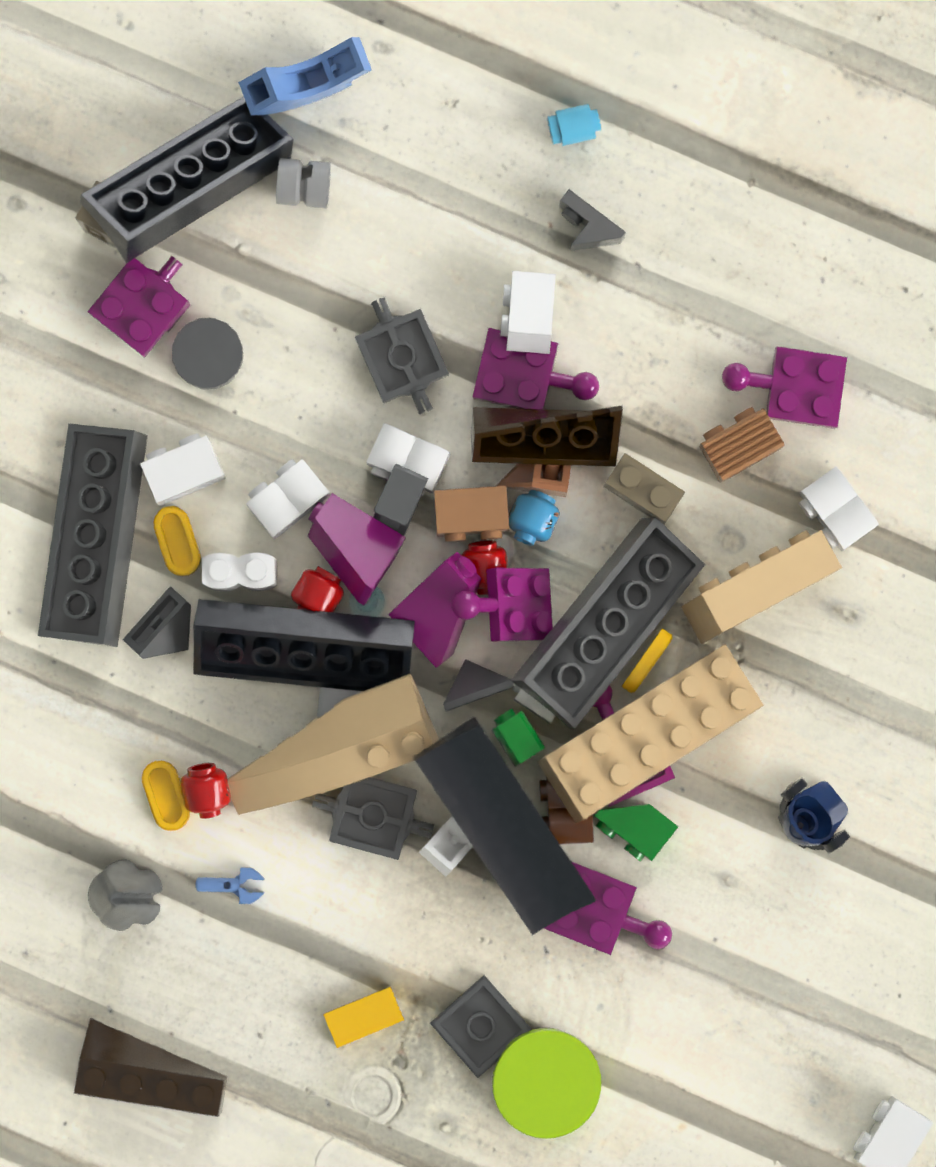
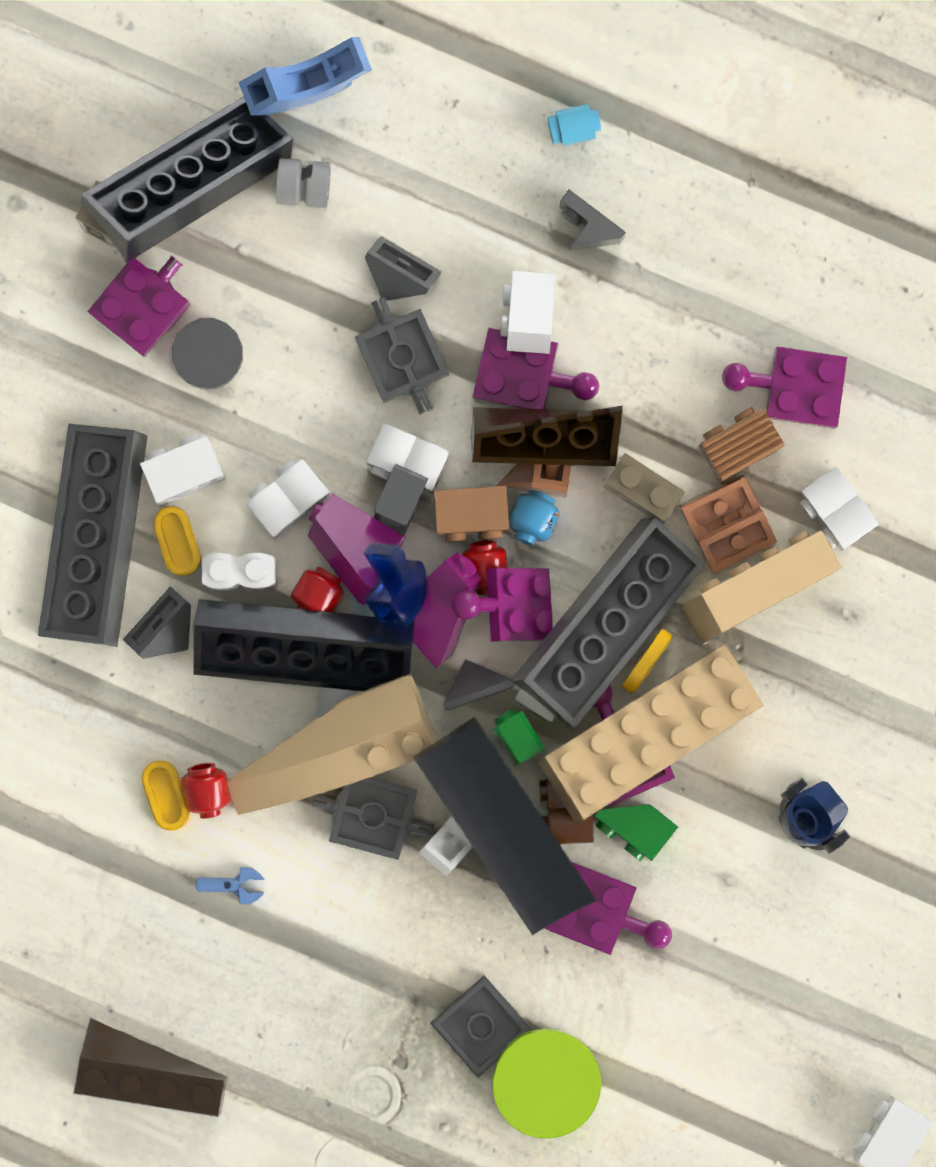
hat [88,859,162,931] -> none
yellow tile [323,986,404,1048] -> none
none -> clear blue brick [363,543,427,628]
none -> dark grey slope [365,236,442,301]
none -> nougat slope [679,474,777,574]

